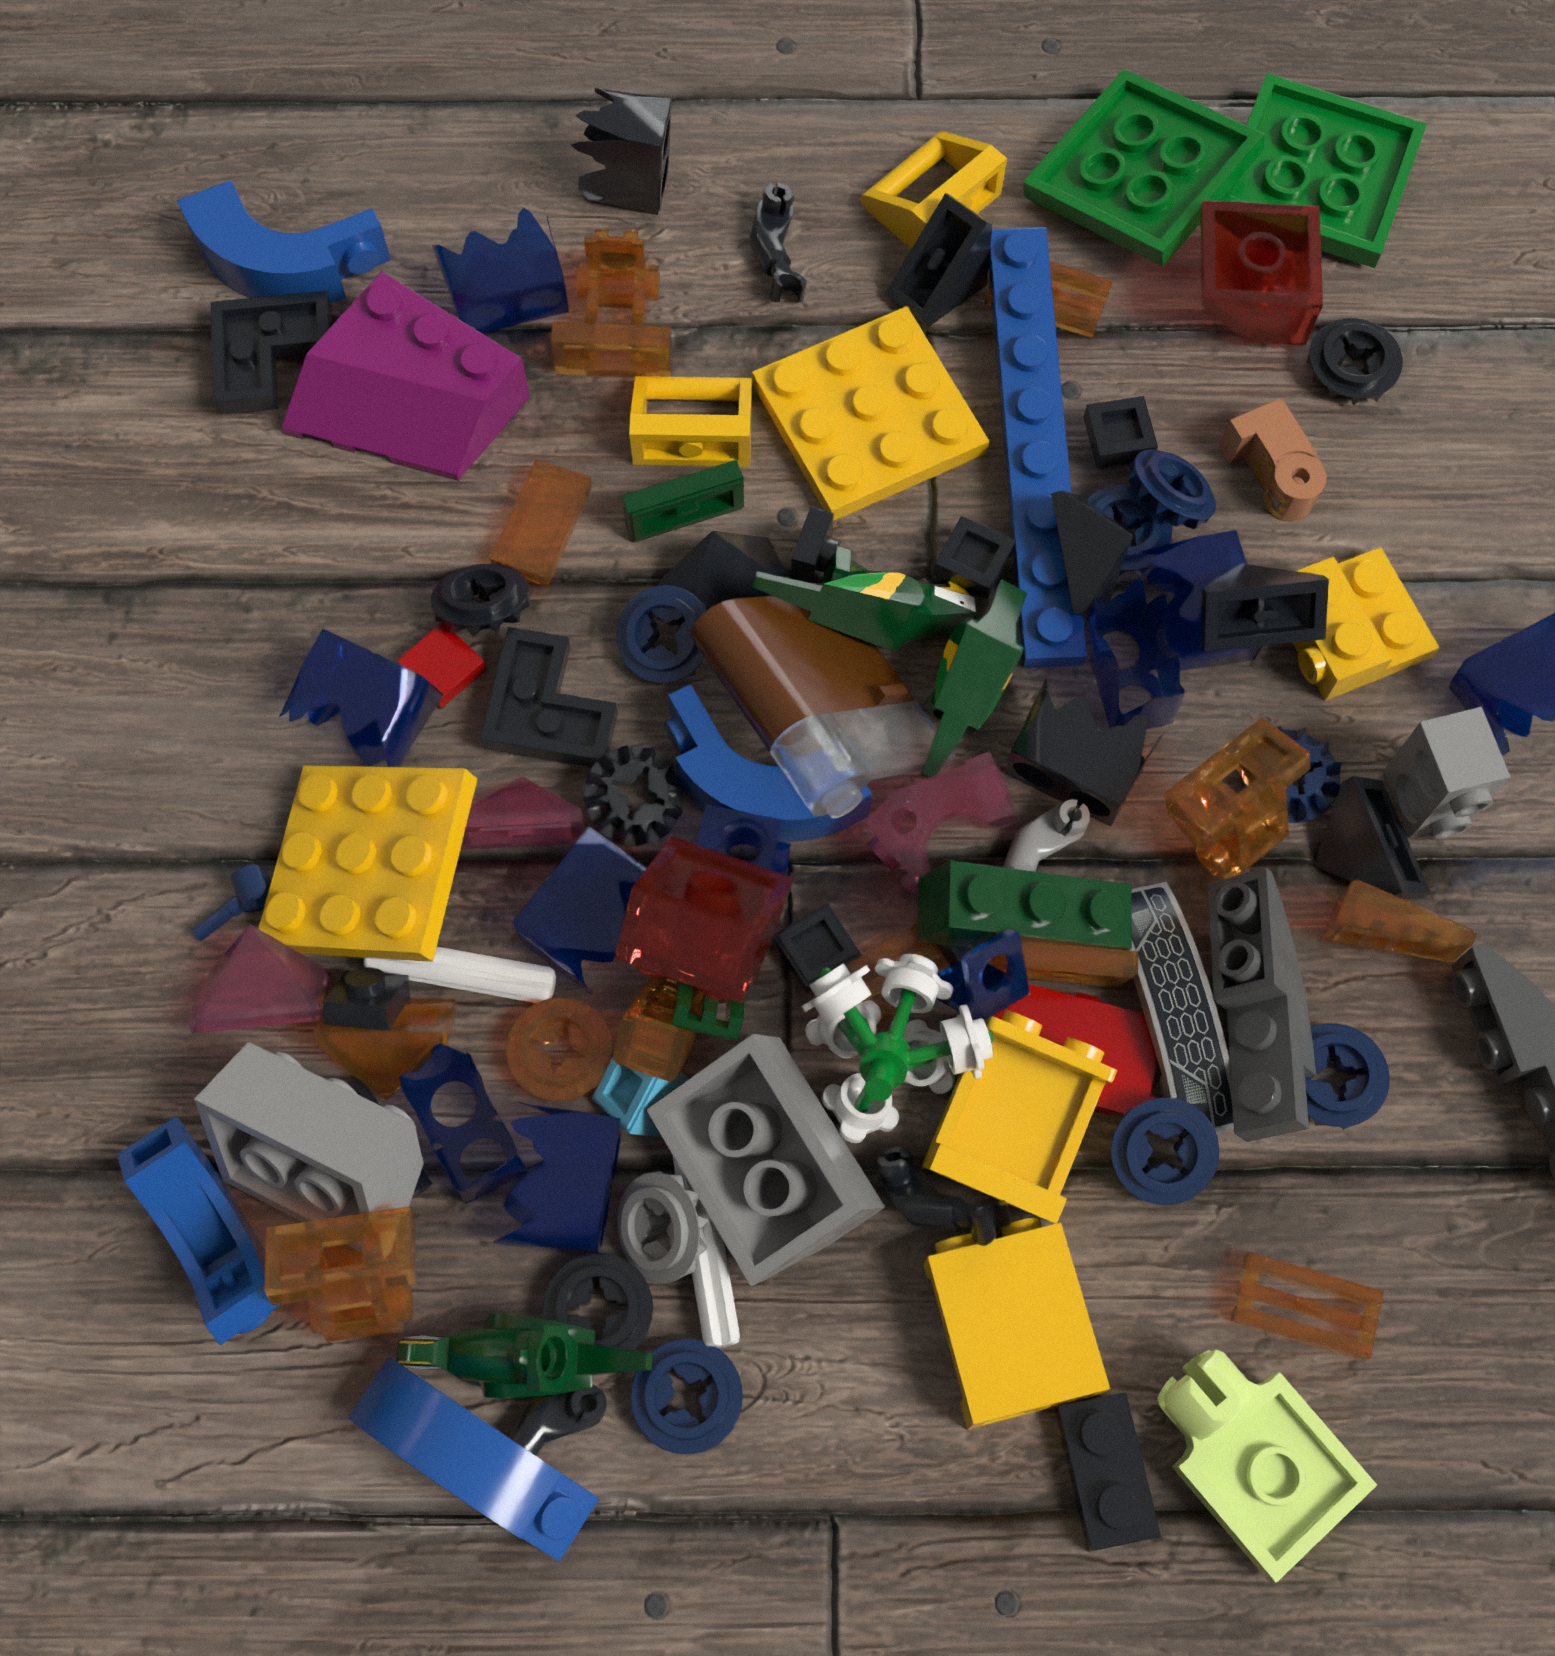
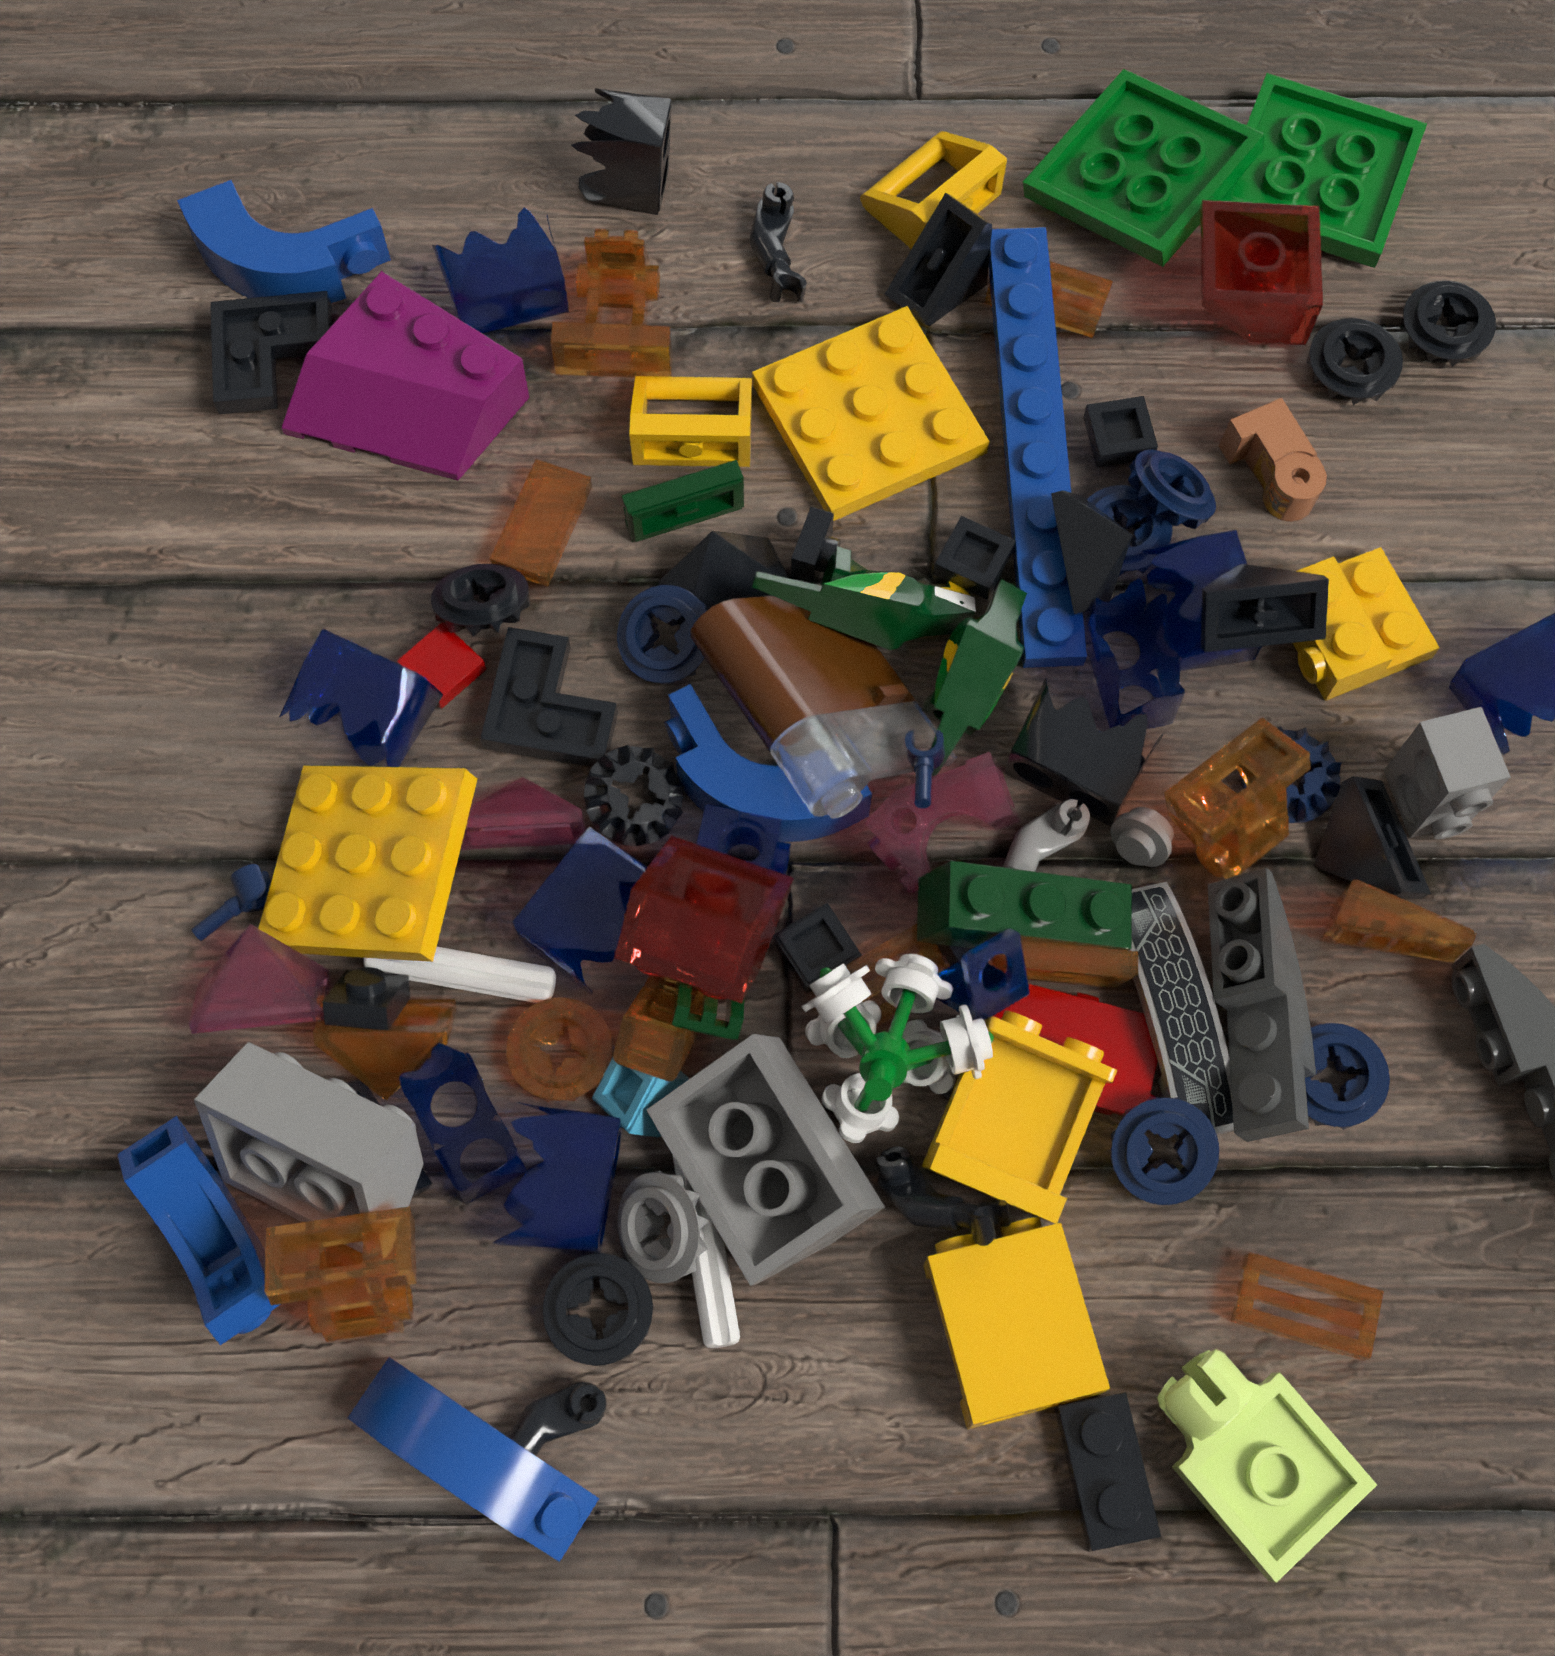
dark green animal [396,1313,653,1399] -> none
dark blue gear [631,1339,743,1455] -> none
none -> dark blue hand [905,730,945,809]
none -> light grey plate [1111,807,1174,867]
none -> black gear [1400,281,1496,367]

